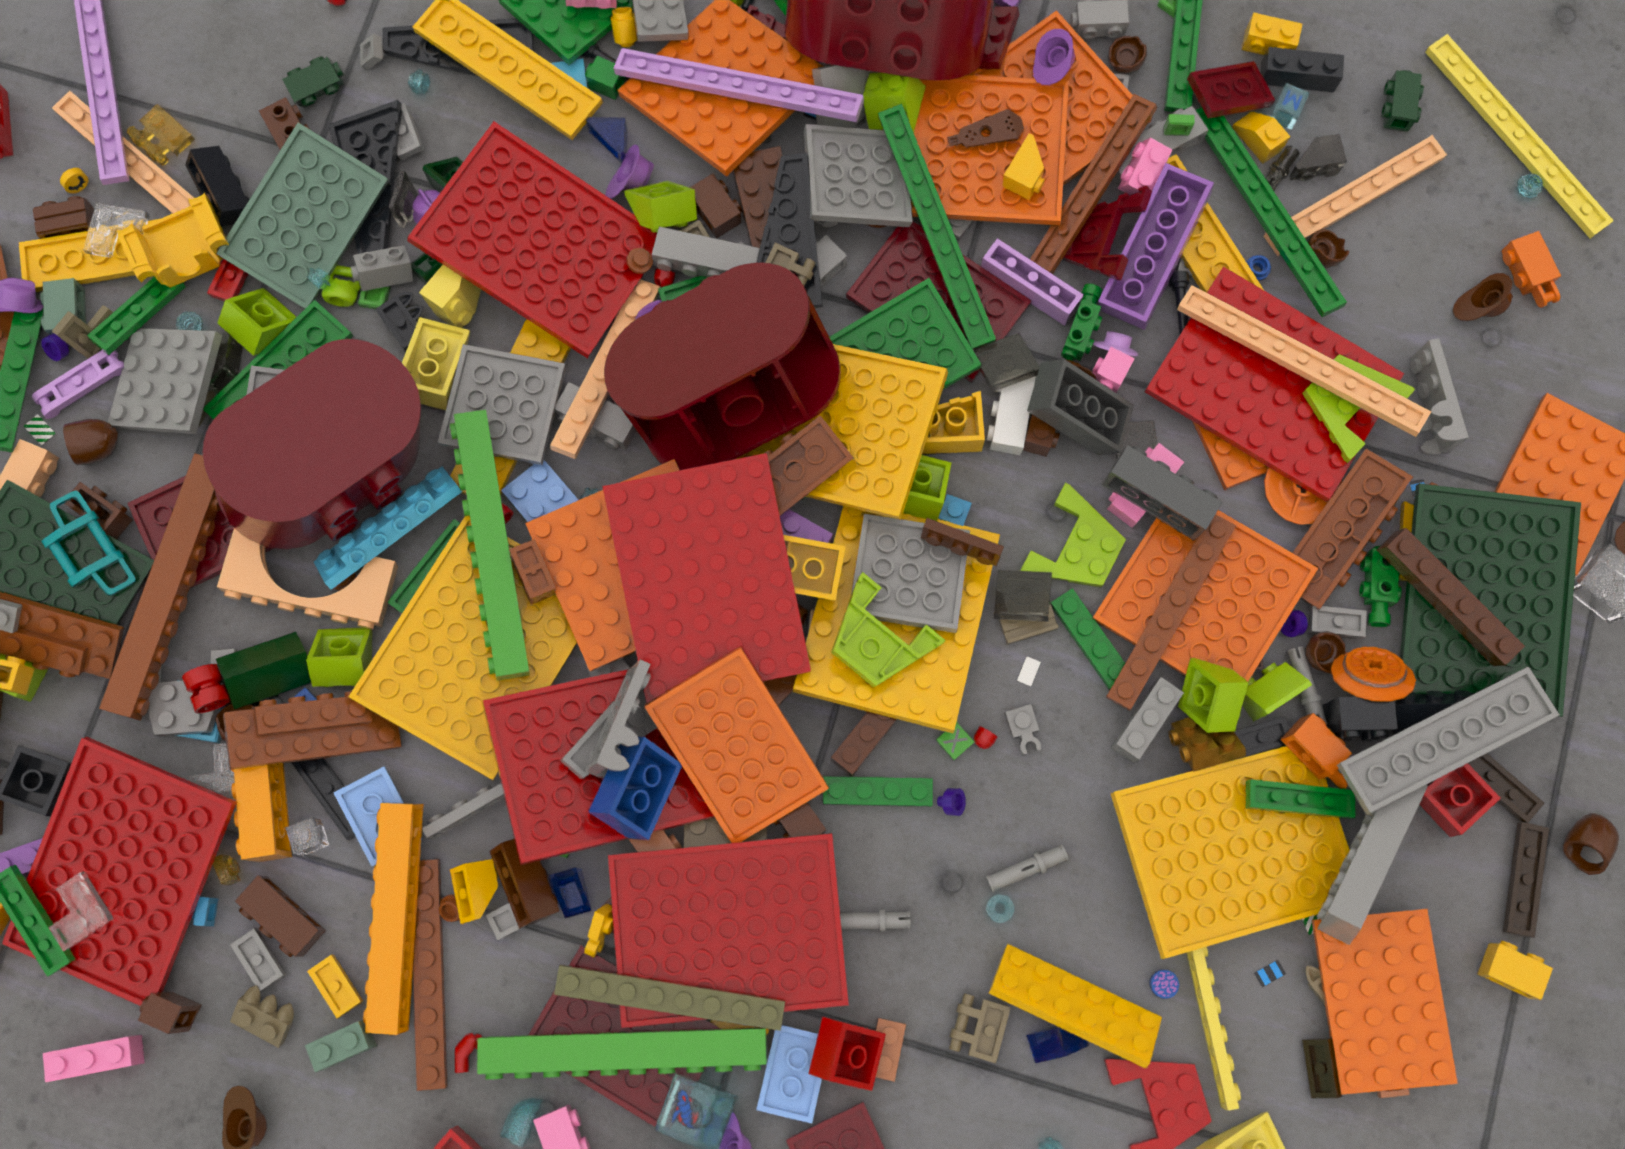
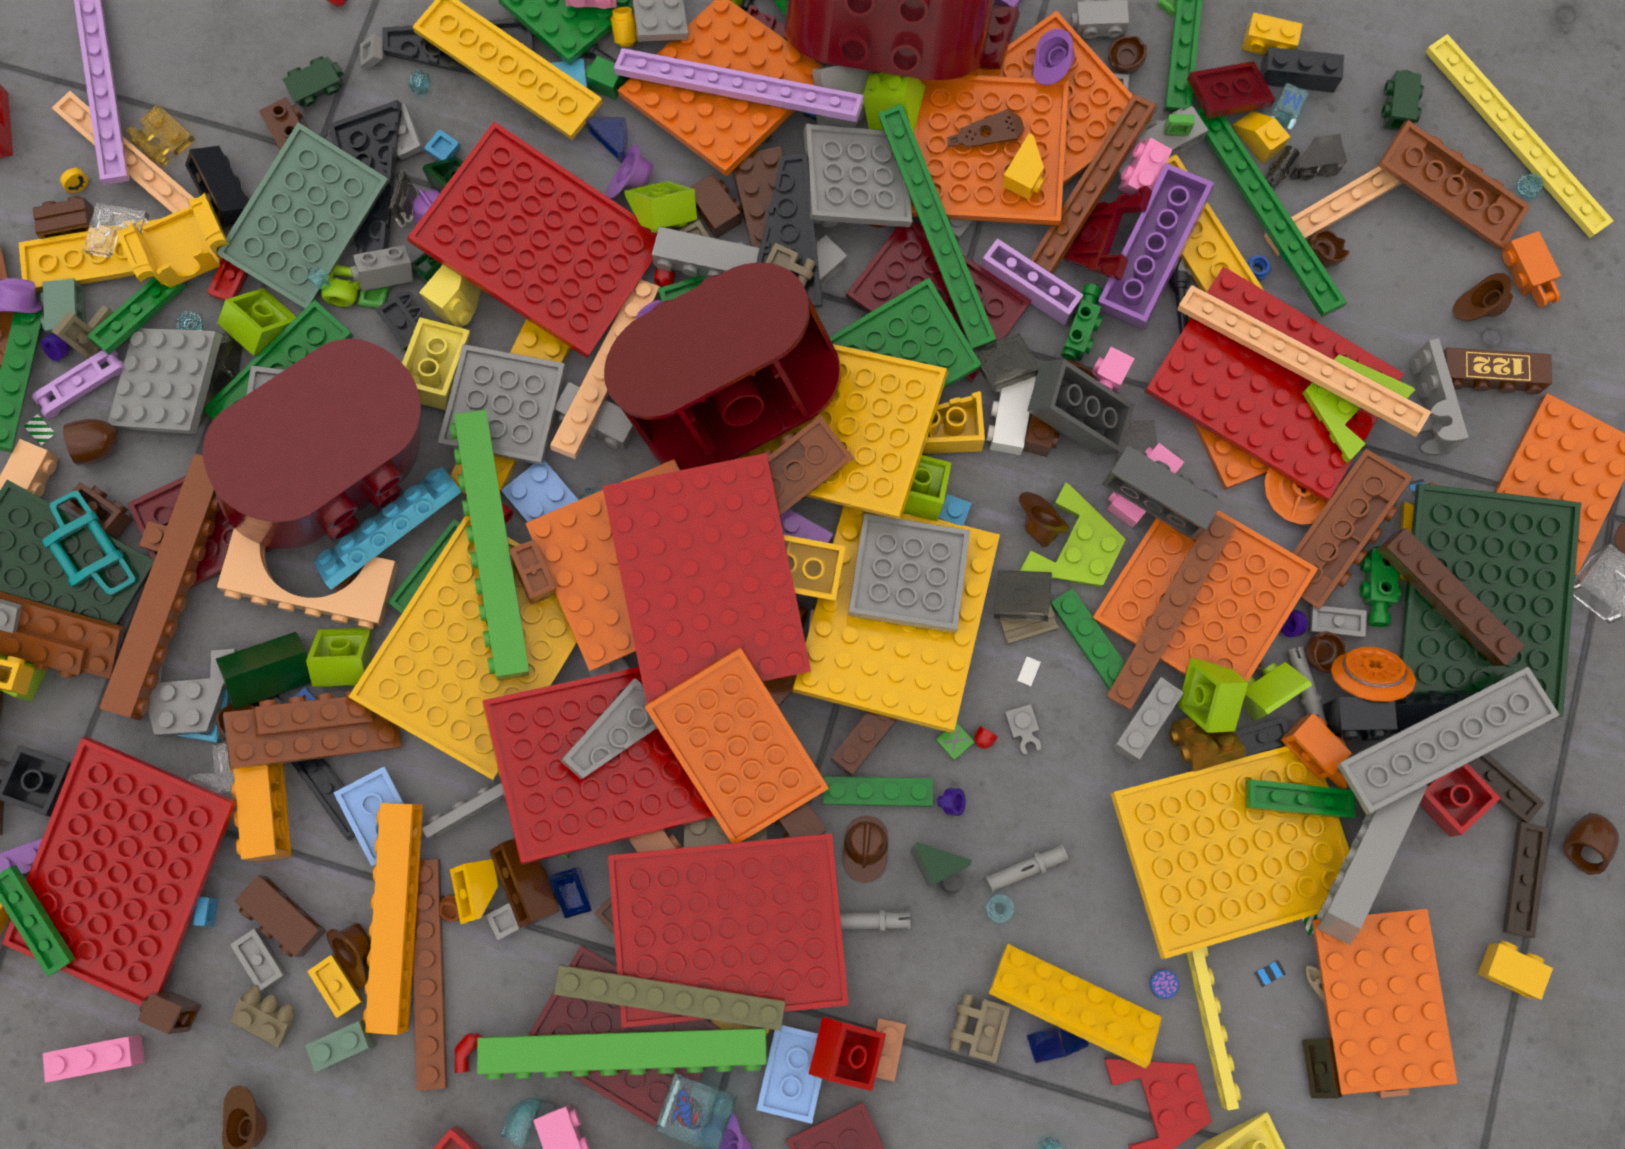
clear plate [49,872,114,952] -> none
red wheel [182,664,230,714] -> none
clear yellow plate [213,854,241,886] -> none
clear brick [285,817,330,856] -> none
yellow plate [584,903,614,957] -> none
light grey hinge [585,660,651,778] -> none
blue brick [588,737,682,840] -> none
dark orange plate [627,248,653,274] -> none
lime wing [831,572,945,687] -> none
reddish brown plate [921,518,1004,566] -> none
lavender piece [1093,331,1138,356] -> none
none -> dark orange plate [139,521,167,552]
none -> reddish brown piece [326,923,371,989]
none -> dark azure plate [424,129,461,161]
none -> reddish brown piece [843,816,889,883]
none -> dark green slope [911,842,972,887]
none -> reddish brown piece [1019,492,1069,547]
none -> dark orange plate [1377,120,1531,250]
none -> reddish brown brick [1443,348,1552,395]

